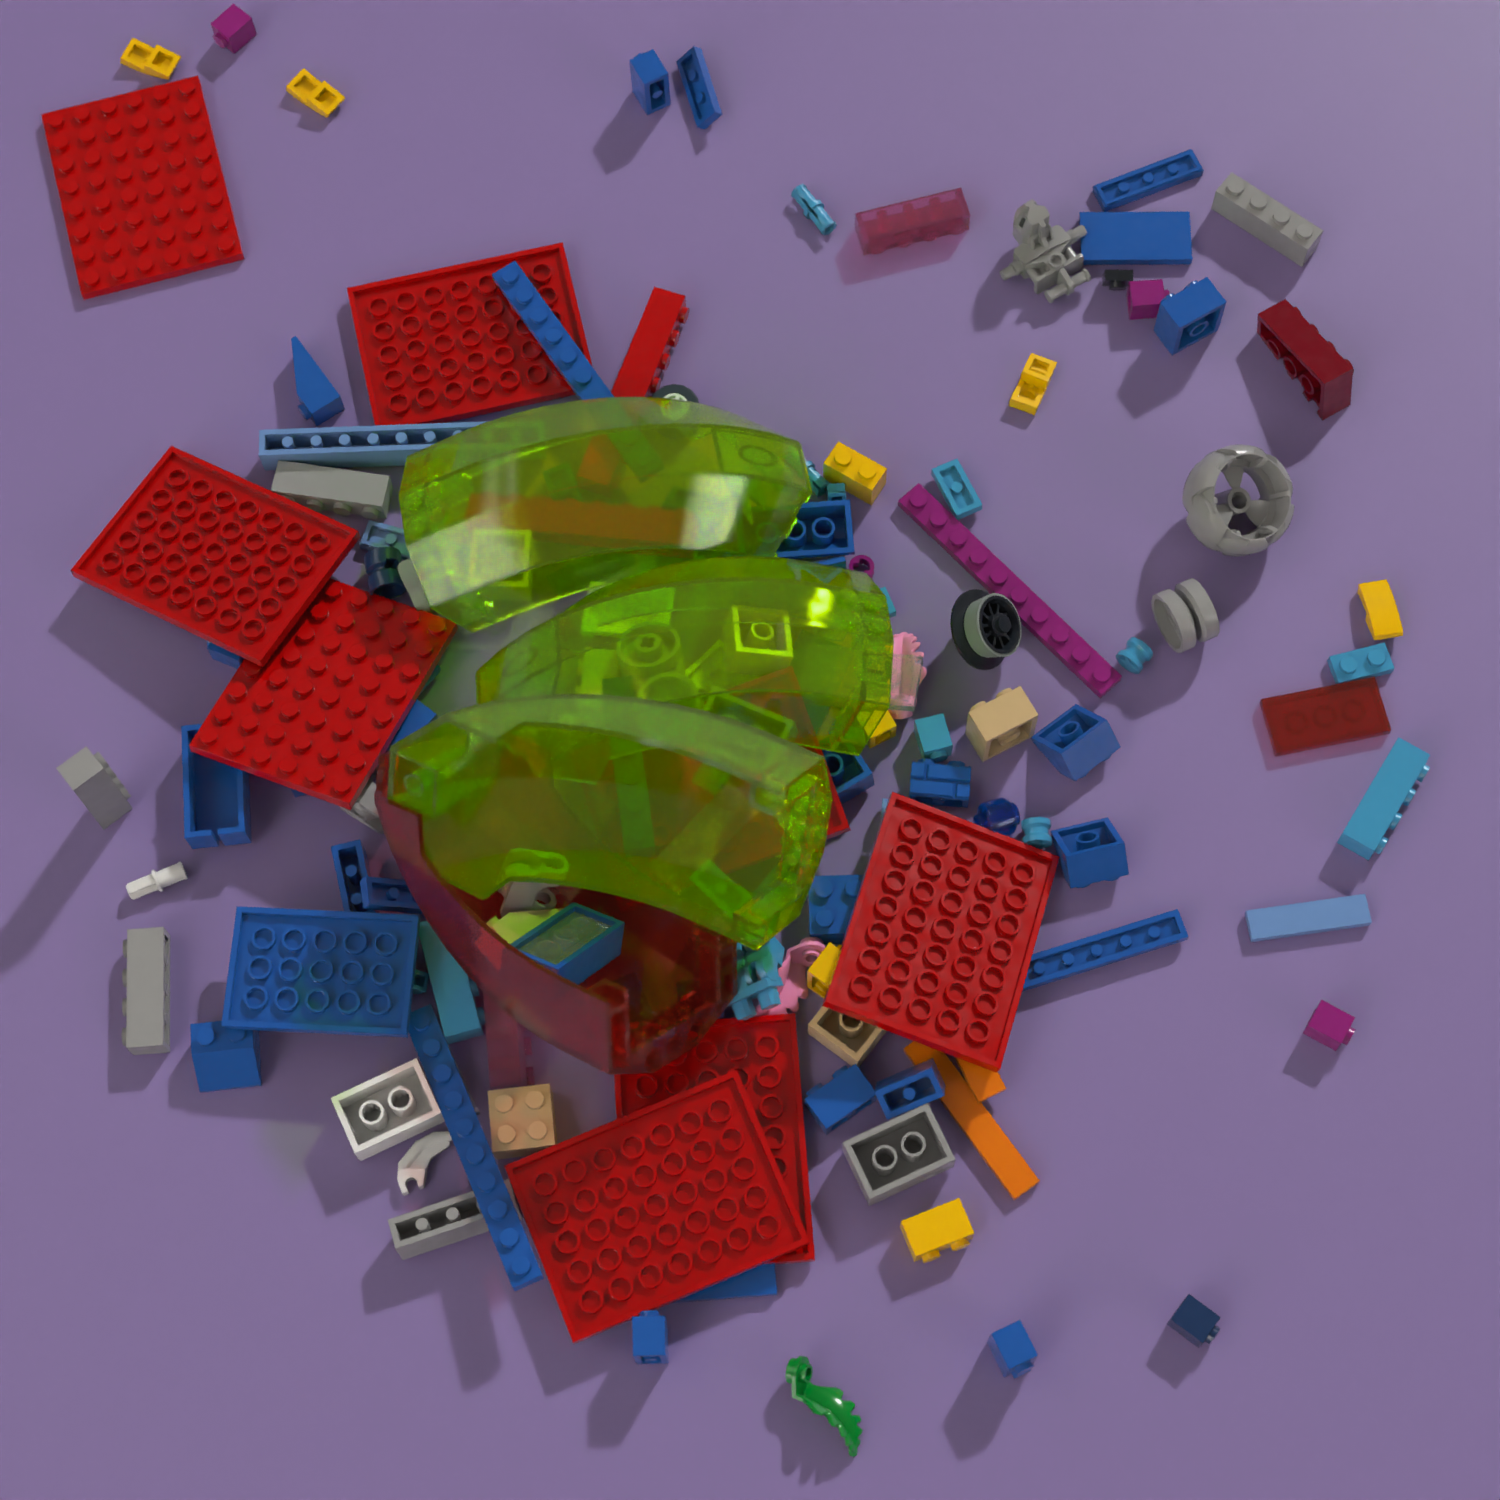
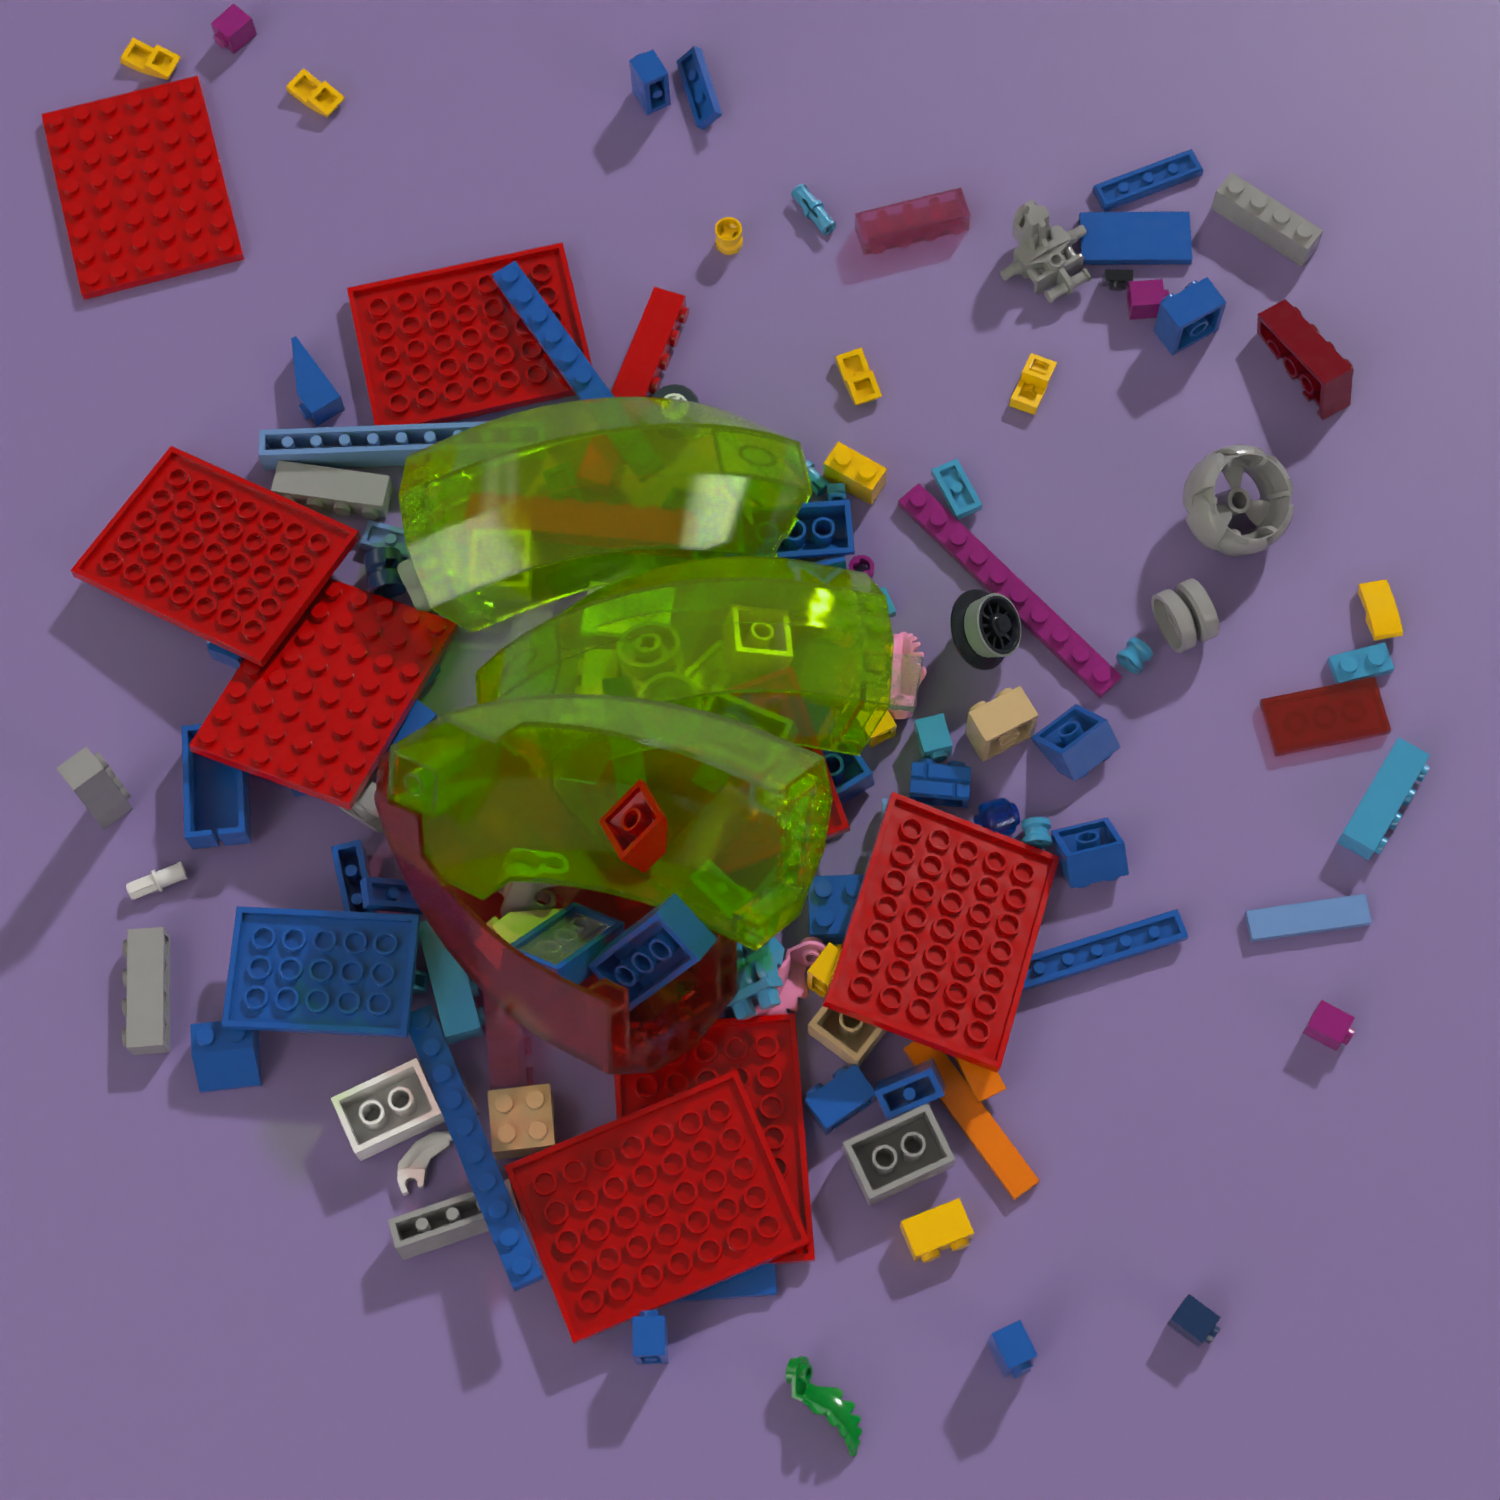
none -> blue brick [587,893,718,1011]
none -> red slope [599,778,668,873]
none -> yellow wheel [715,217,743,255]
none -> yellow slope [835,347,882,406]

